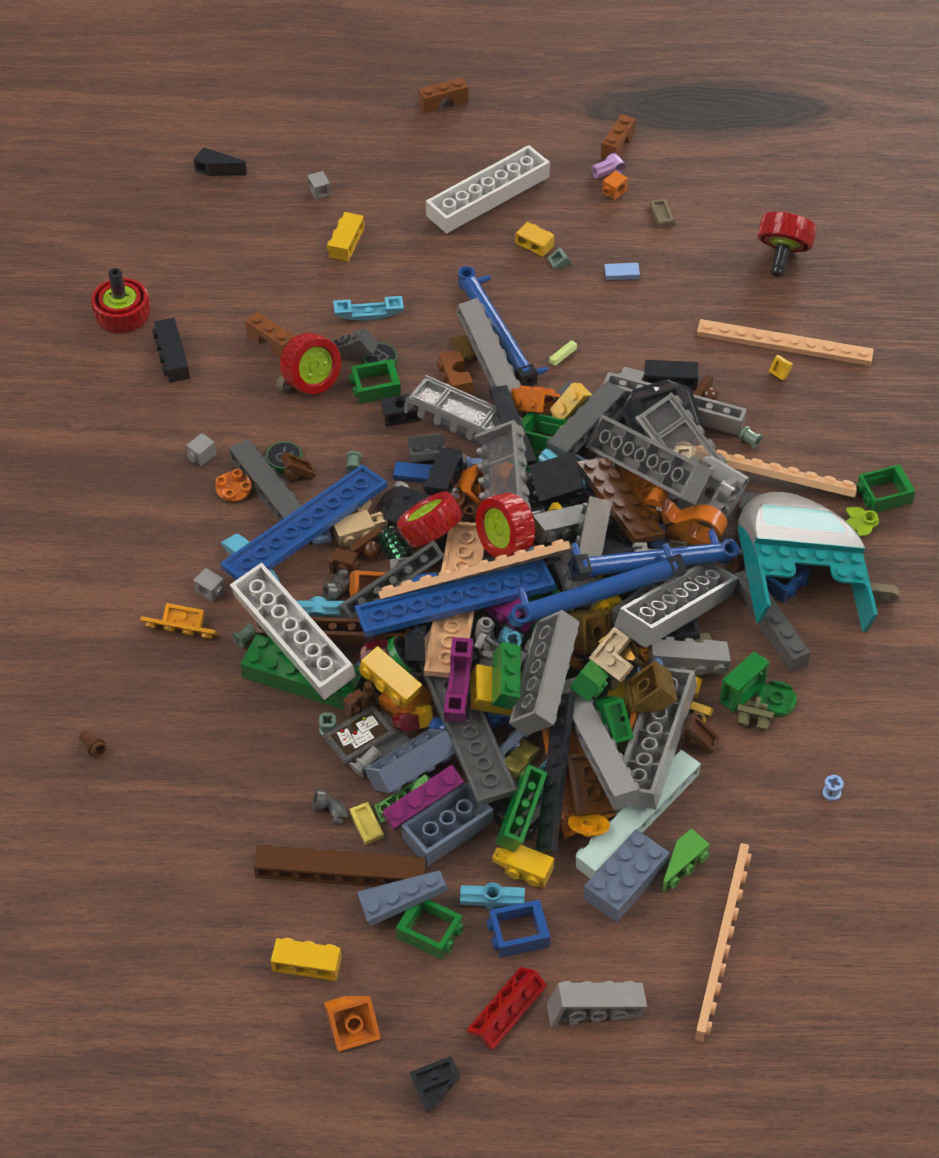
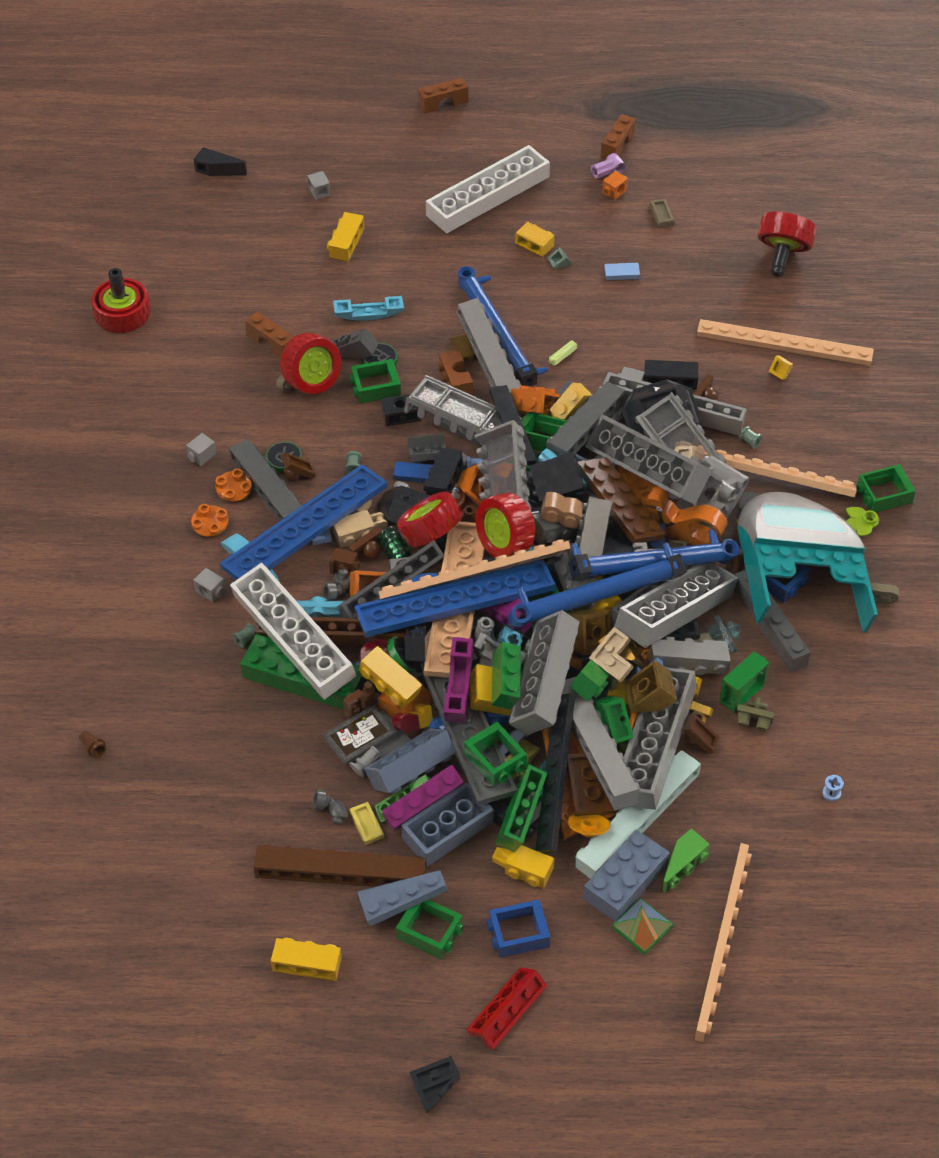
light orange bracket [140,603,219,639] -> none
black brick [152,317,190,383] -> none
sand green bush [319,712,336,737] -> none
orange slope [324,996,381,1052] -> none
medium azure piece [460,883,525,910] -> none
light grey wedge [547,981,647,1028] -> none
green tile [757,681,797,717] -> none
none -> orange dish [191,504,229,537]
none -> green window [464,722,527,787]
none -> medium nougat brick [541,492,583,528]
none -> tile [612,898,673,955]
none -> clear light blue hips [707,615,742,653]

